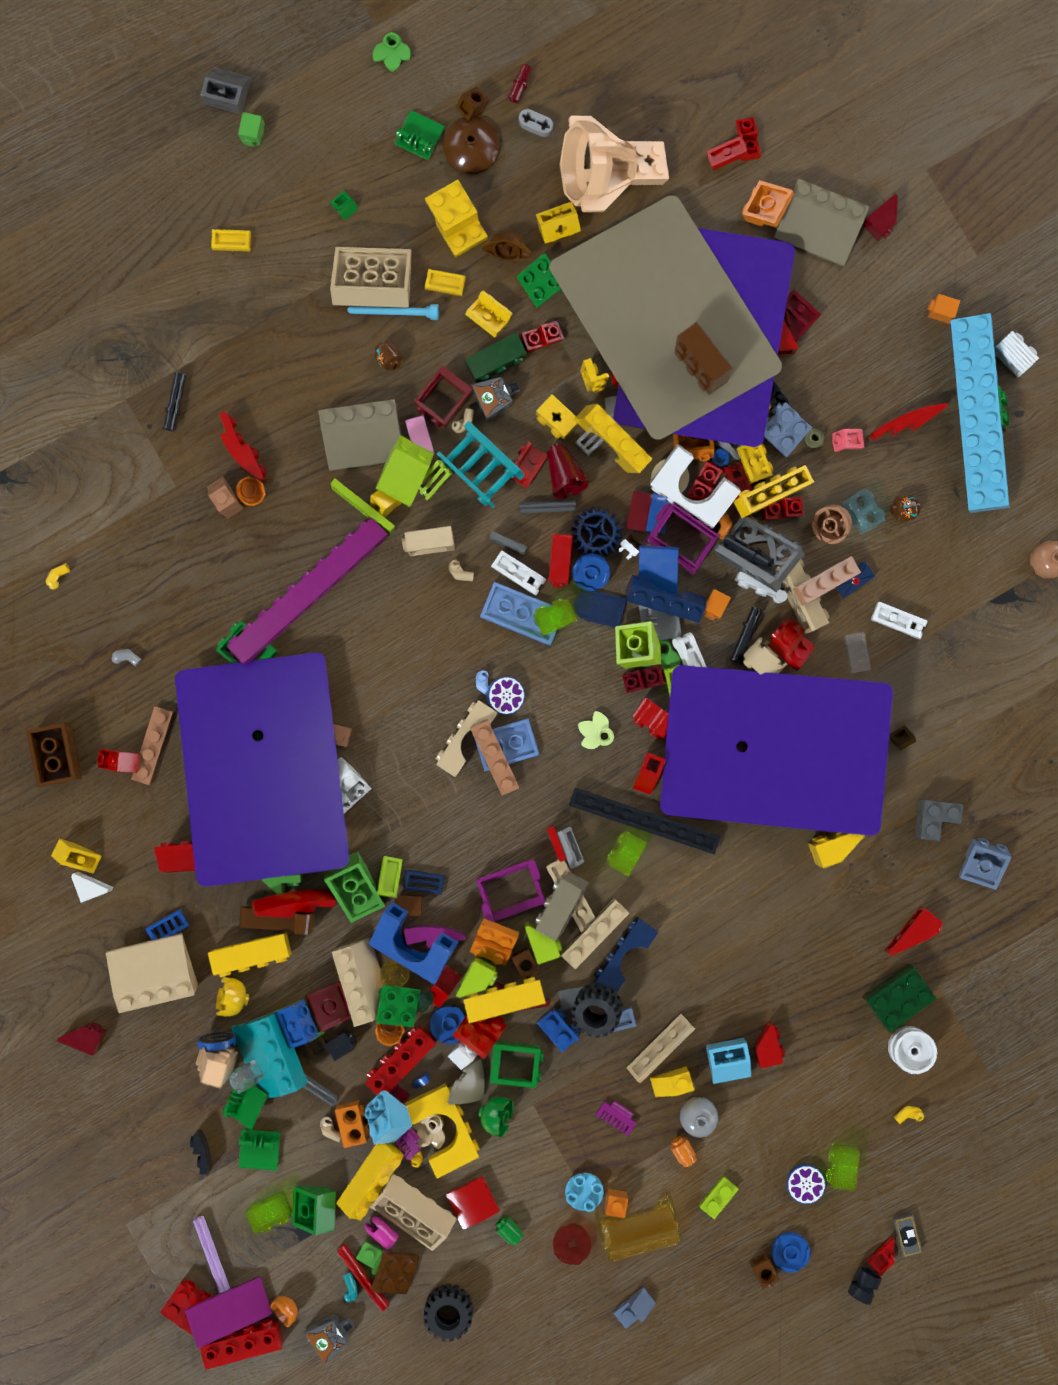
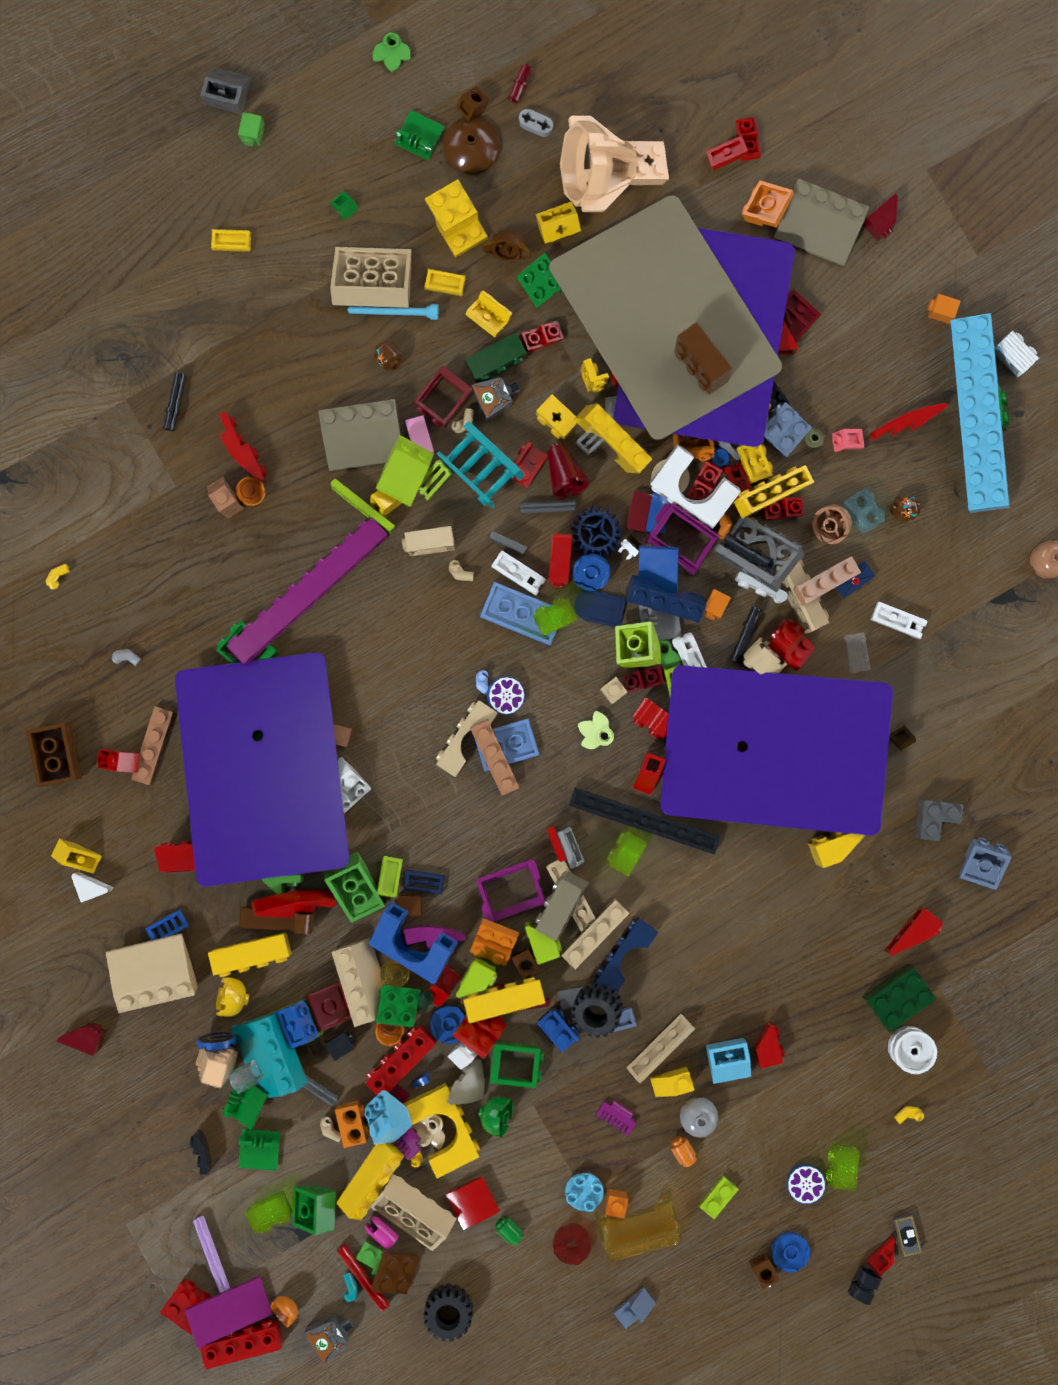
none -> tan brick [599,677,627,704]

